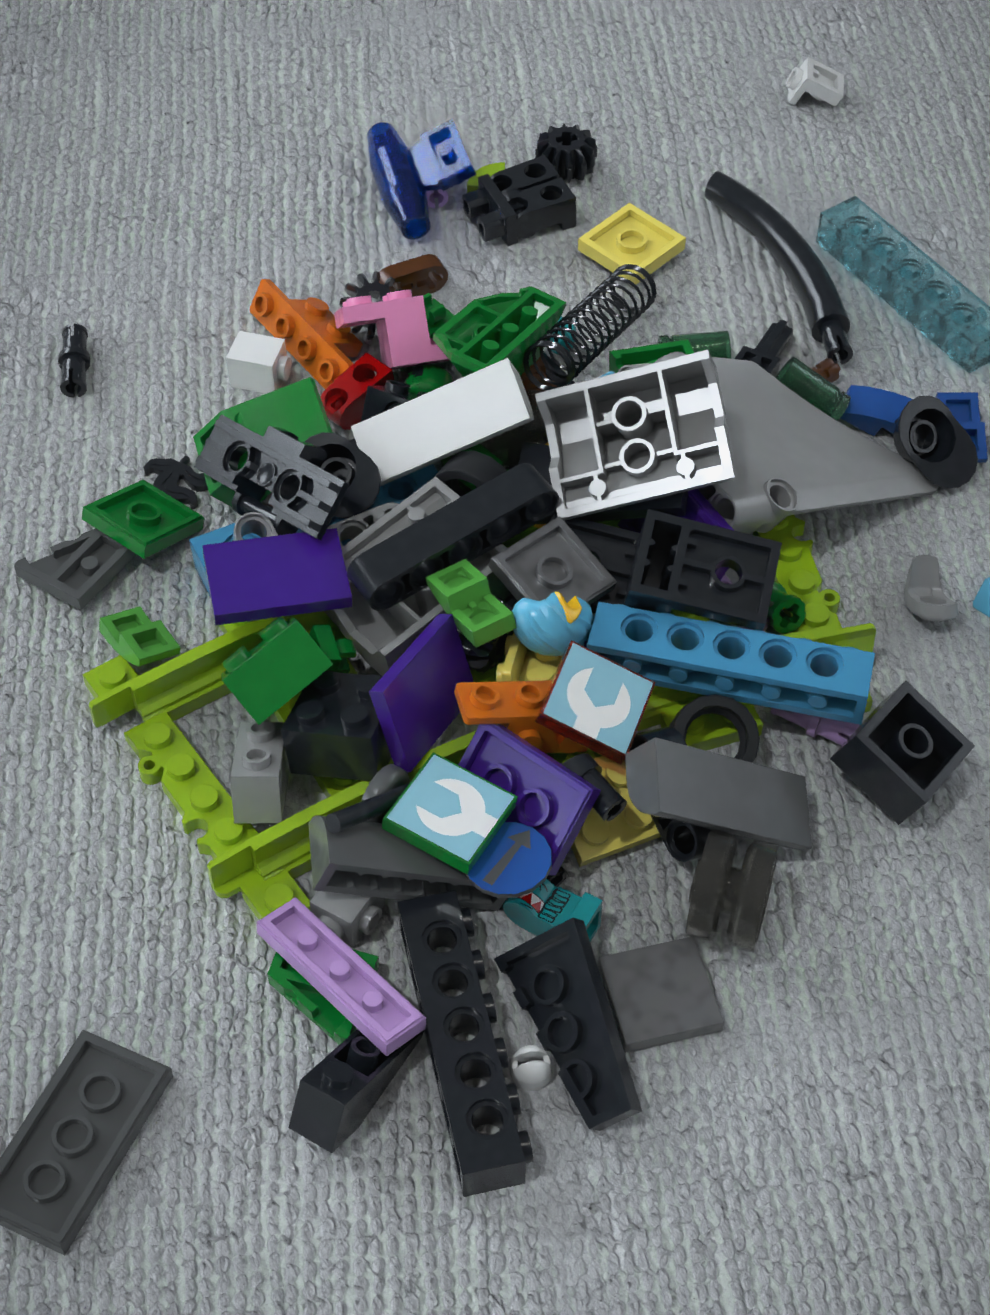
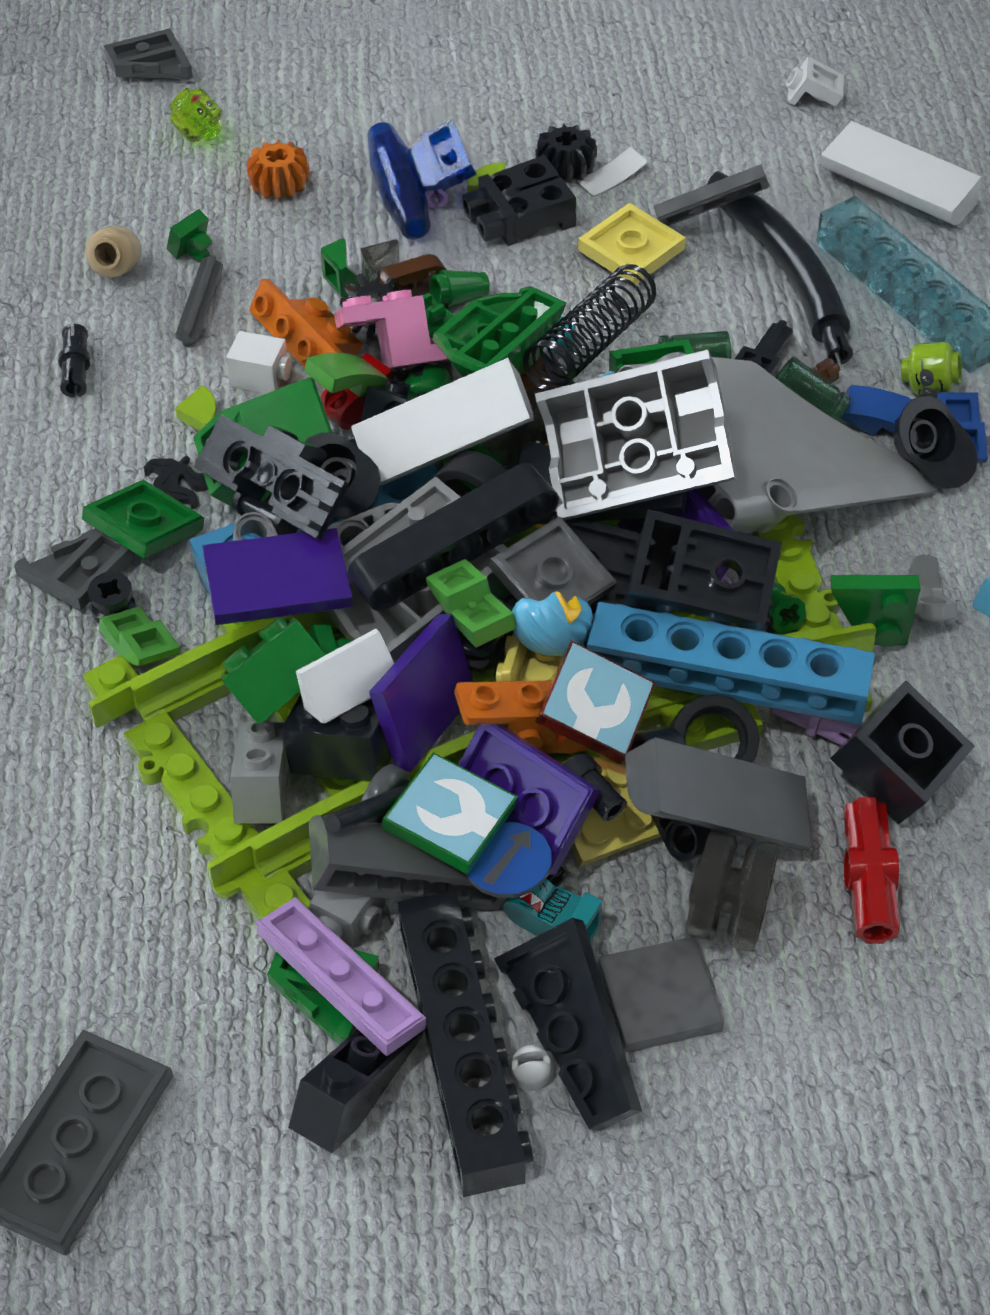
none -> tan head [85,225,142,278]
none -> black wheel [88,572,136,623]
none -> dark grey wing [104,28,193,79]
none -> green tile [166,209,213,263]
none -> clear neon green head [169,87,223,143]
none -> dark grey axle [175,255,223,347]
none -> lime tile [175,385,217,431]
none -> orange gear [246,140,310,201]
none -> white slope [296,629,394,723]
none -> bright green slope [304,353,390,397]
none -> green slope [321,238,359,297]
none -> clear smoke slope [360,239,400,283]
none -> green cone [429,270,490,309]
none -> white sticker [577,147,647,196]
none -> dark grey tile [653,164,770,226]
none -> white brick [821,121,982,225]
none -> green wing [830,575,921,647]
none -> red piece [843,797,900,944]
none -> lime head [901,342,962,396]

